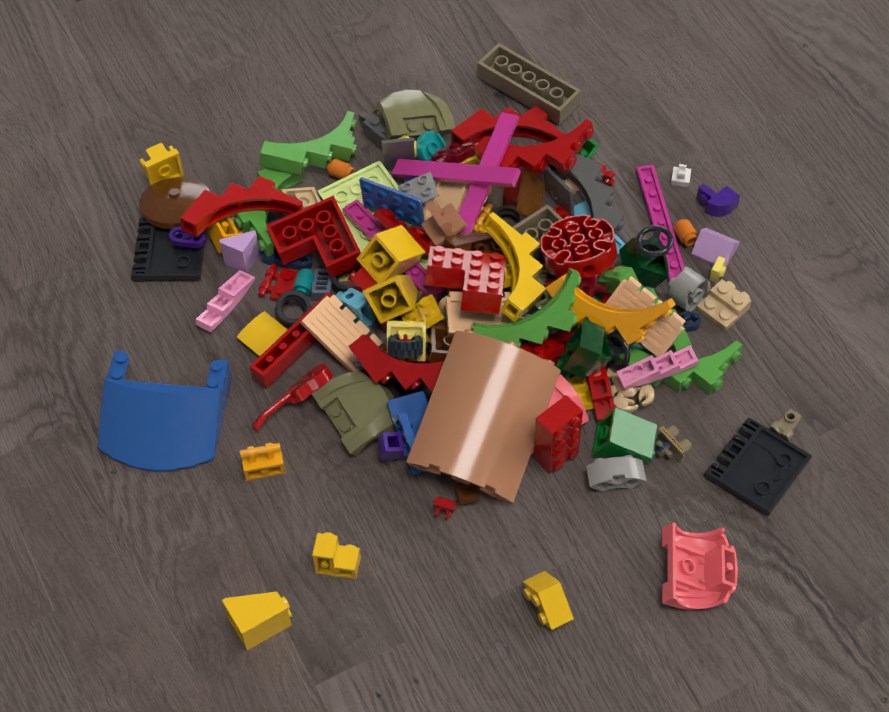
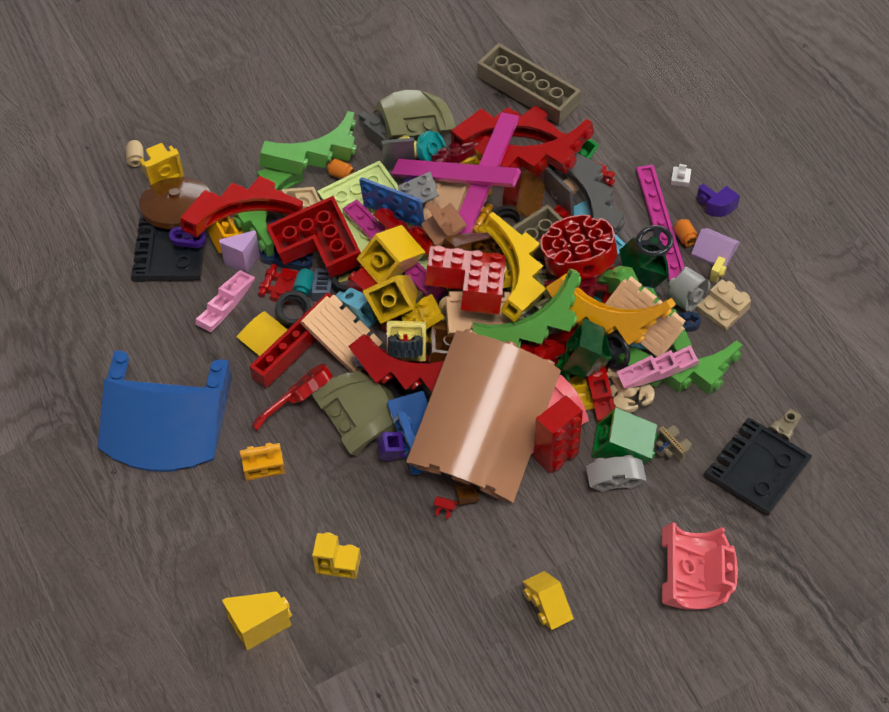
none -> tan brick [125,140,144,167]

